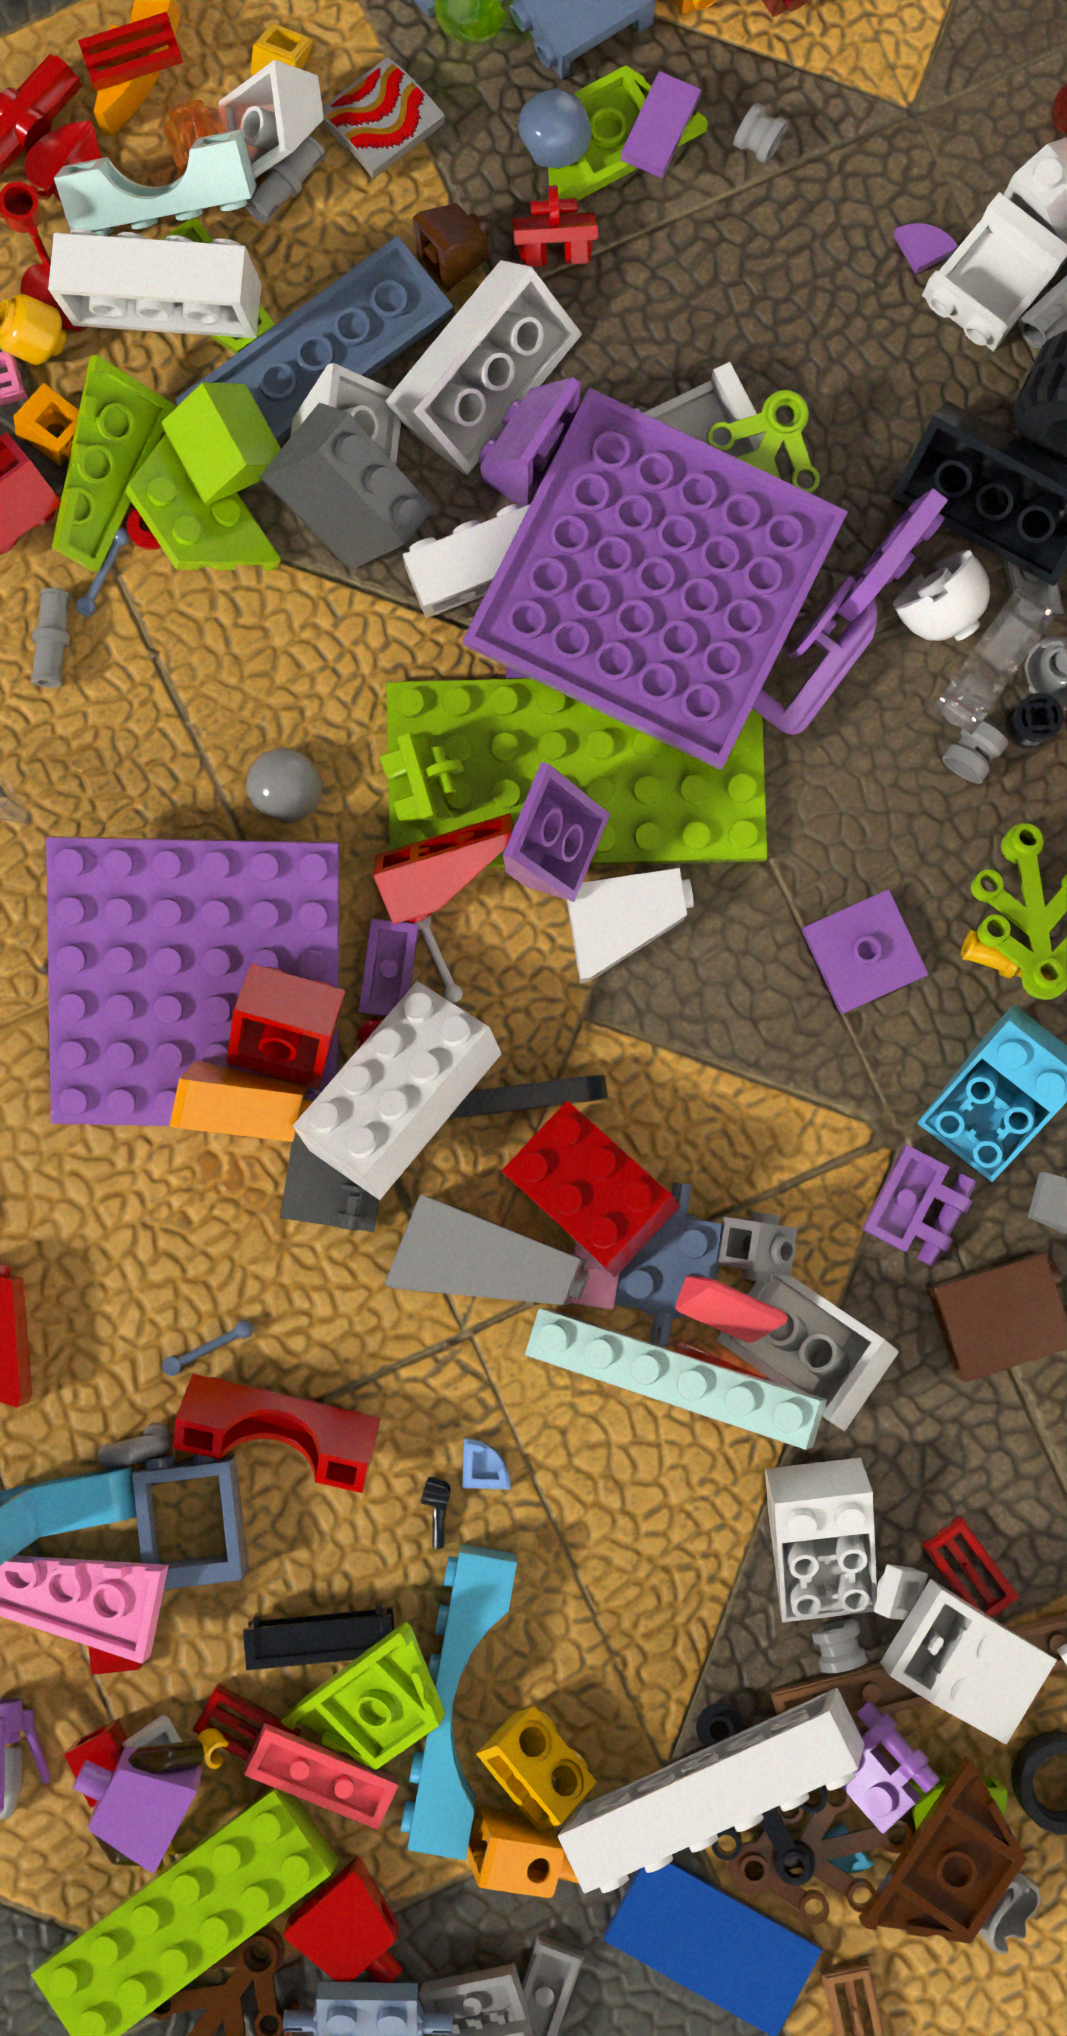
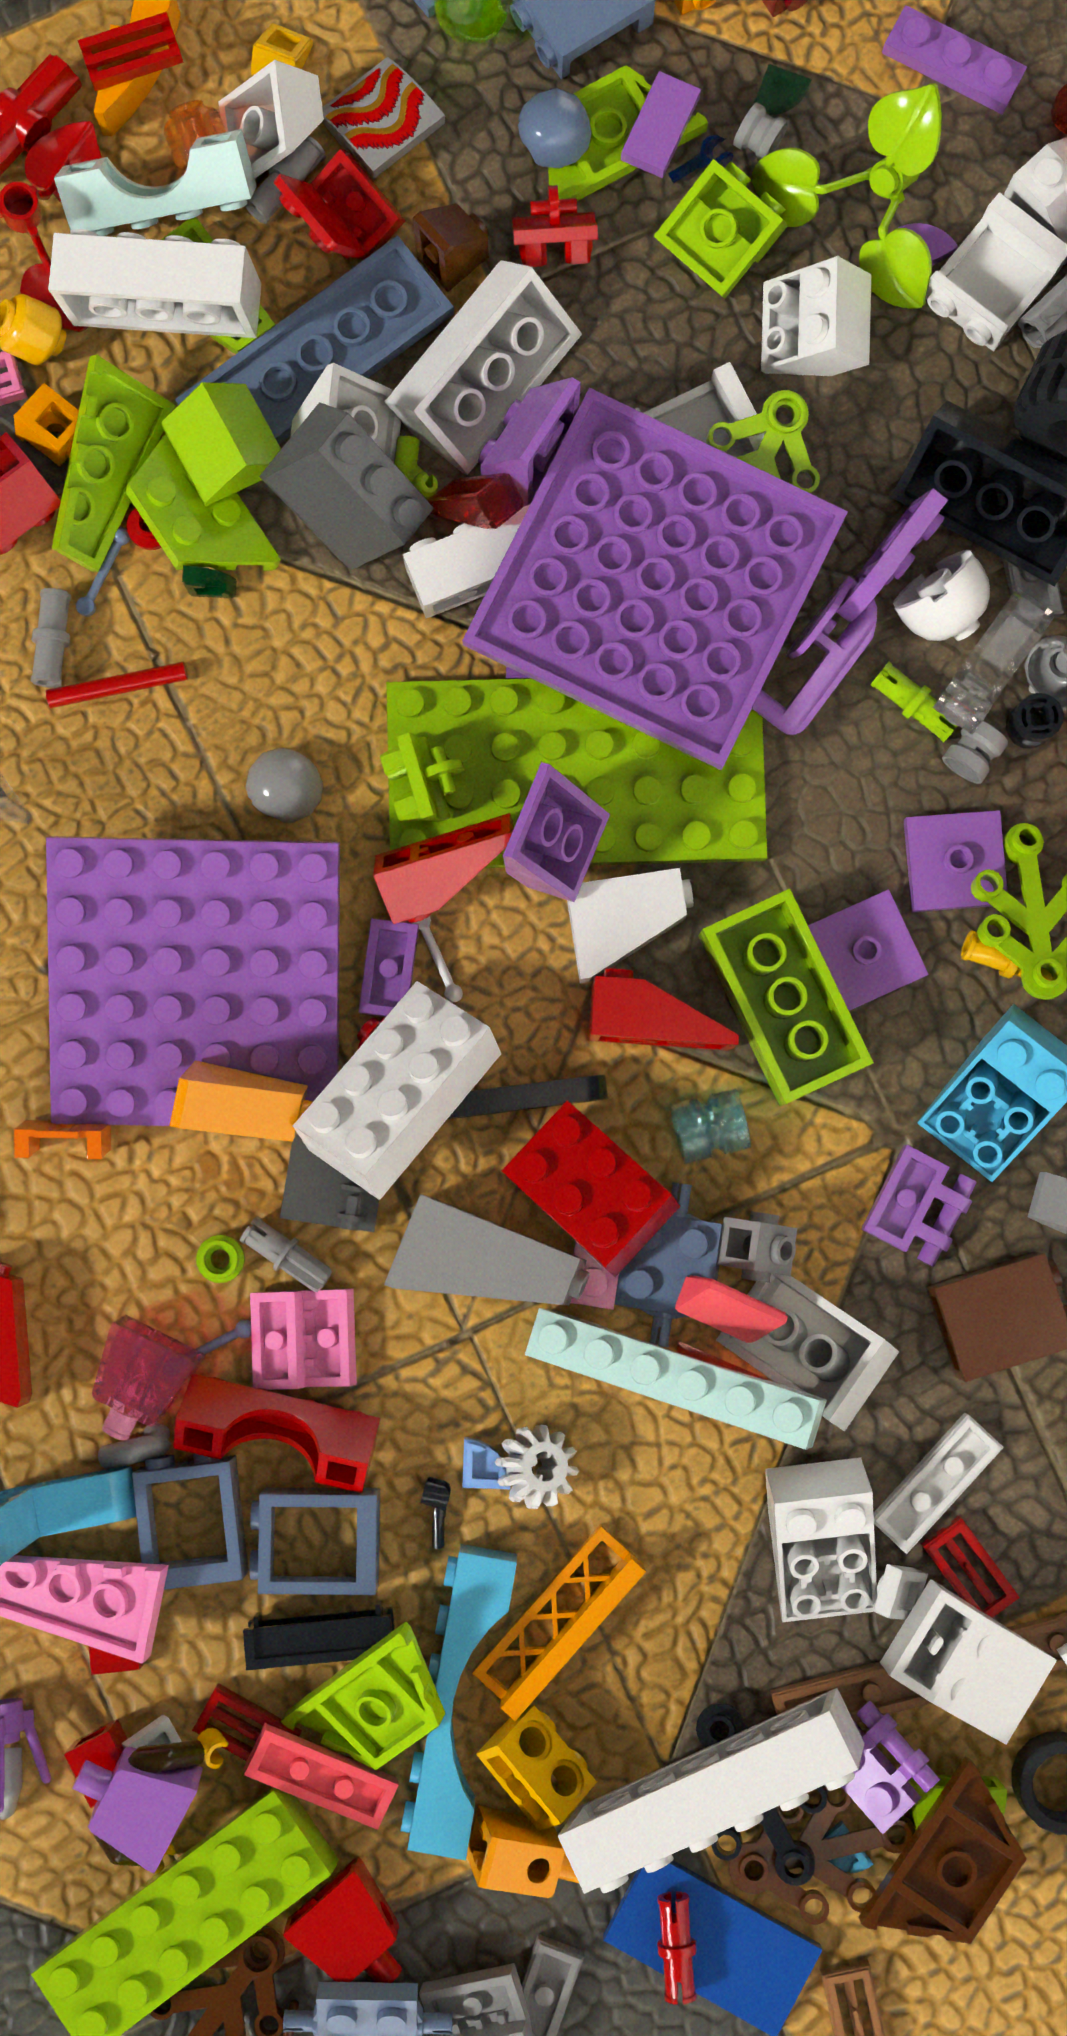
red slope [226,963,346,1090] -> none
light grey wheel [811,1619,868,1673] -> none
light grey hair [978,1872,1041,1954] -> none
none -> orange piece [14,1120,111,1159]
none -> red bar [46,661,188,708]
none -> clear pink torso [92,1314,206,1440]
none -> dark green tile [182,565,237,598]
none -> lime plate [196,1235,245,1283]
none -> light grey axle [240,1216,332,1292]
none -> sand blue window [249,1487,380,1595]
none -> bright pink slope [250,1288,357,1390]
none -> red bracket [273,149,406,260]
none -> lime arm [394,436,438,501]
none -> clear red slope [427,473,524,529]
none -> light orange fence [472,1524,646,1721]
none -> white gear [495,1425,580,1509]
none -> red slope [588,968,739,1051]
none -> lime plate [654,159,788,299]
none -> red pin [657,1891,697,2005]
none -> clear blue hand [668,135,734,184]
none -> clear light blue wheel [670,1088,751,1164]
none -> lime brick [698,888,874,1106]
none -> lime plant [752,83,942,309]
none -> clear green tile [753,64,812,116]
none -> white slope [761,256,871,376]
none -> lime pin [871,661,963,743]
none -> white tile [874,1413,1004,1554]
none -> medium lavender plate [882,5,1027,115]
none -> medium lavender plate [903,810,1008,912]

